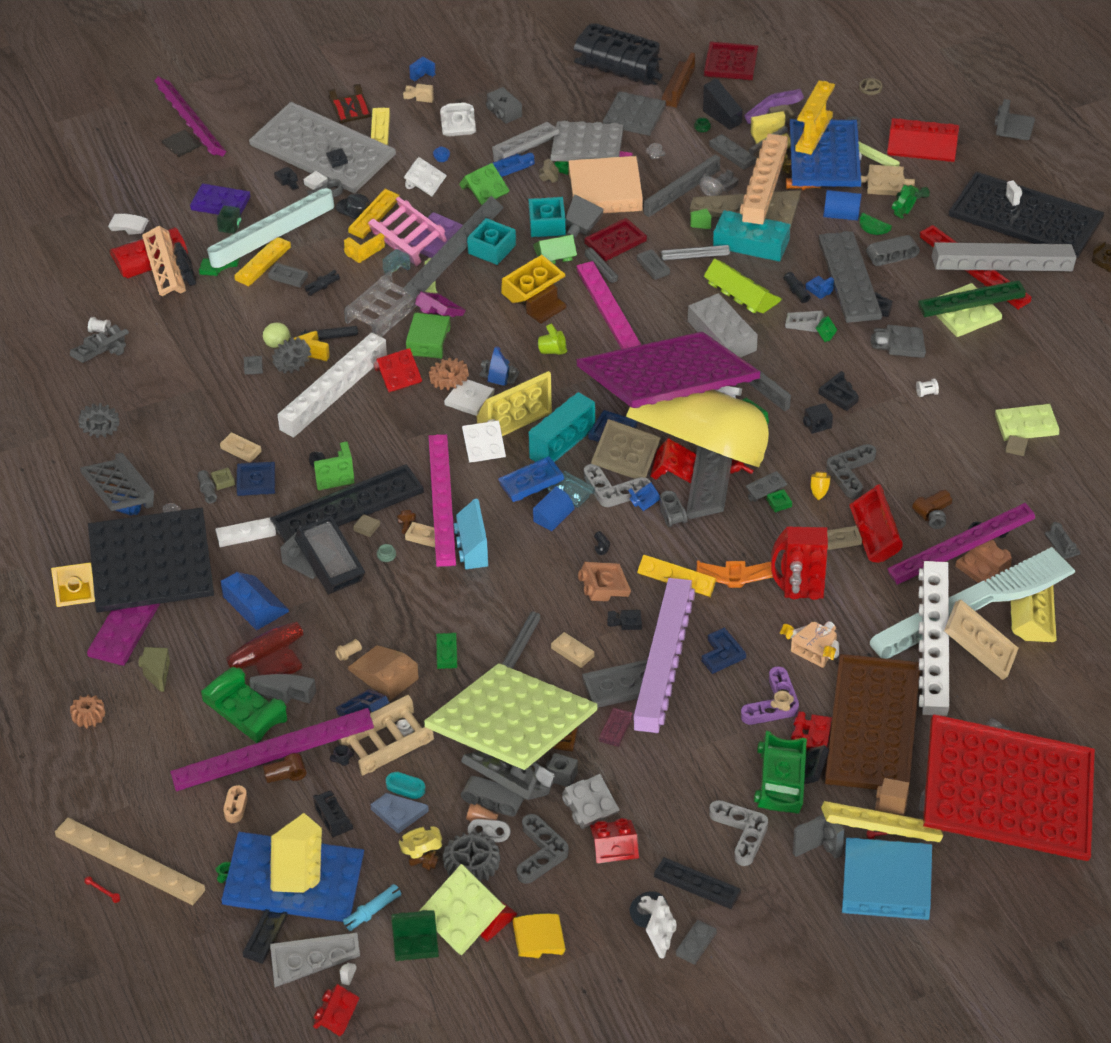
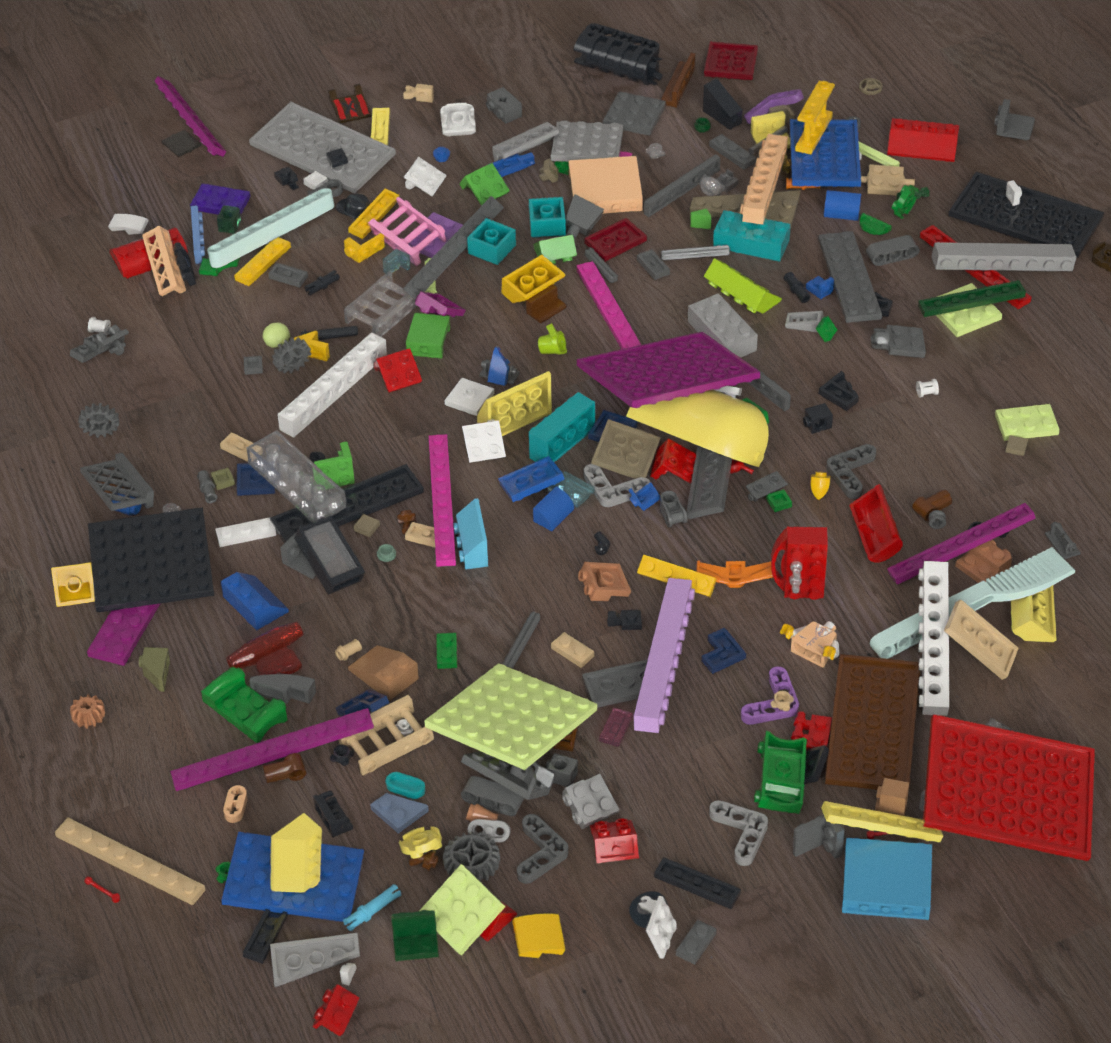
blue bracket [410,57,435,81] -> none
nougat gear [429,358,469,390] -> none
dark tan plate [827,526,862,550] -> none
none -> medium blue plate [191,206,205,264]
none -> clear brick [246,430,346,523]

